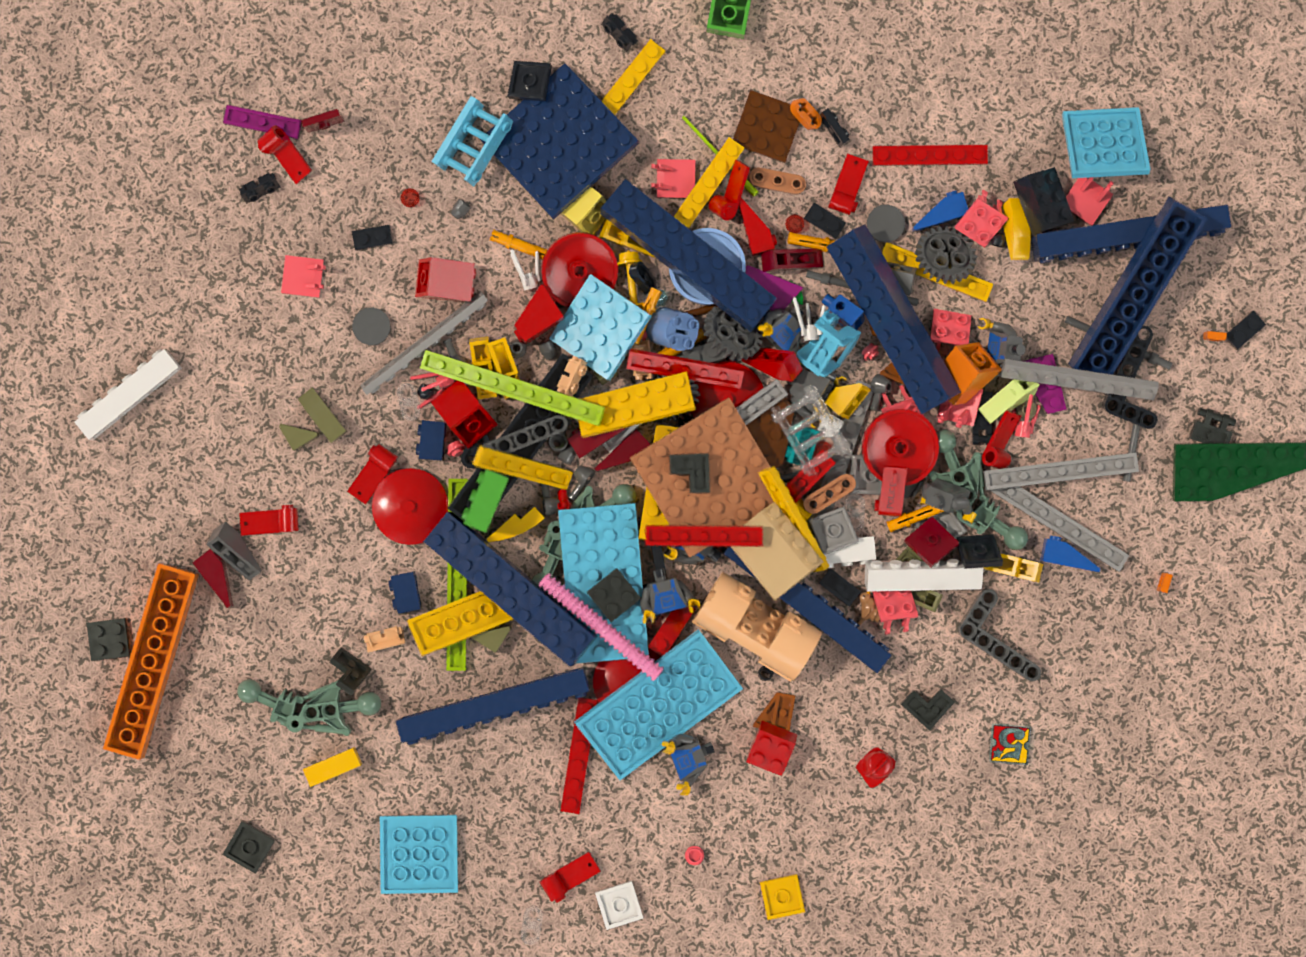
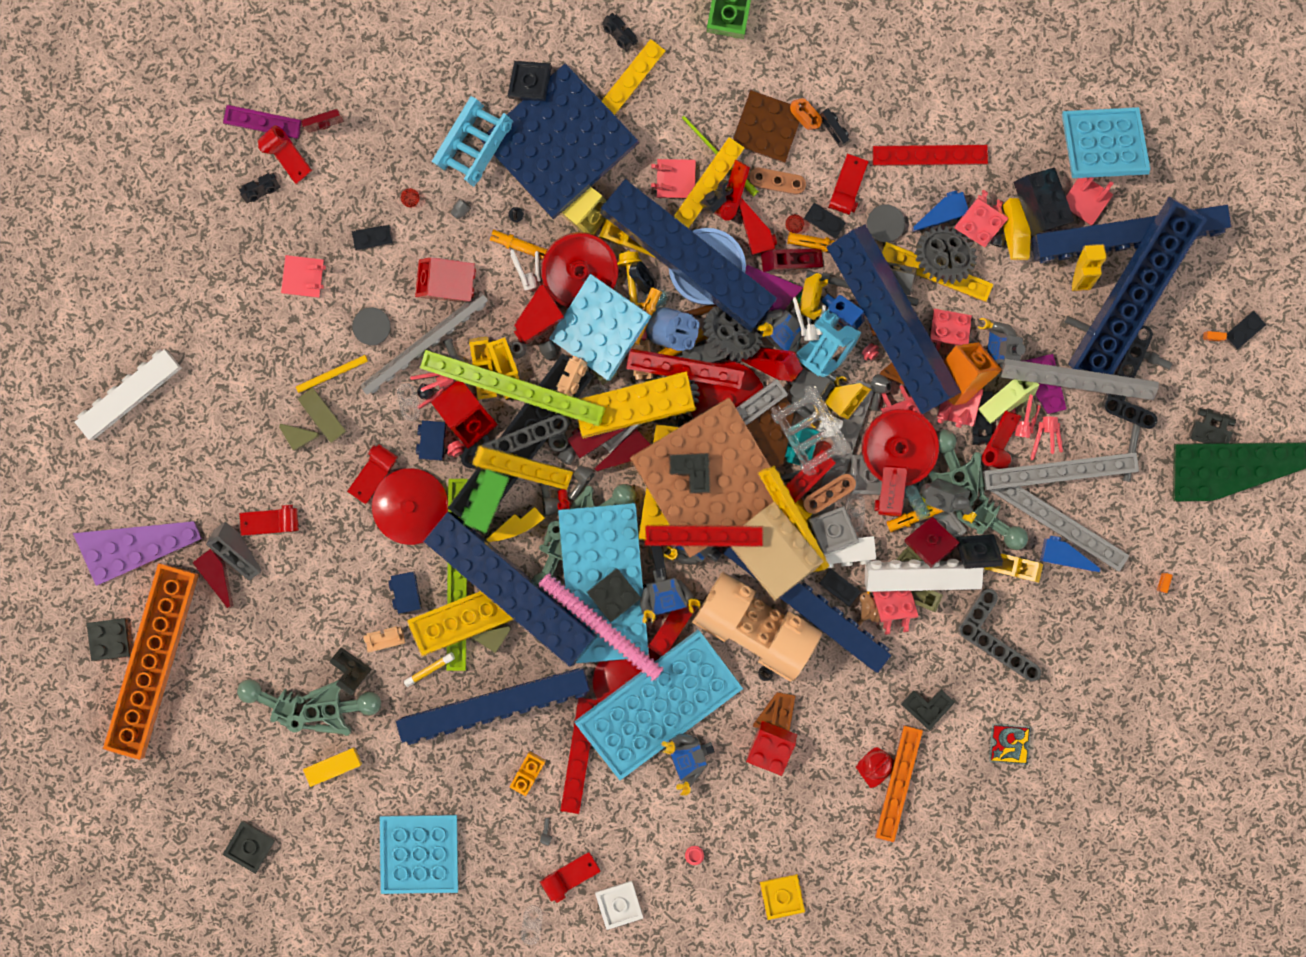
none -> medium lavender wing [73,521,202,586]
none -> yellow bar [295,355,368,393]
none -> yellow bar [404,652,455,687]
none -> black hinge [508,207,524,223]
none -> light orange slope [509,751,546,796]
none -> dark grey hand [540,818,552,846]
none -> black plate [700,179,733,213]
none -> yellow hinge [799,273,828,320]
none -> orange plate [875,725,923,842]
none -> clear light blue bar [905,485,930,521]
none -> coral plant [1030,416,1063,461]
none -> yellow slope [1072,245,1106,291]

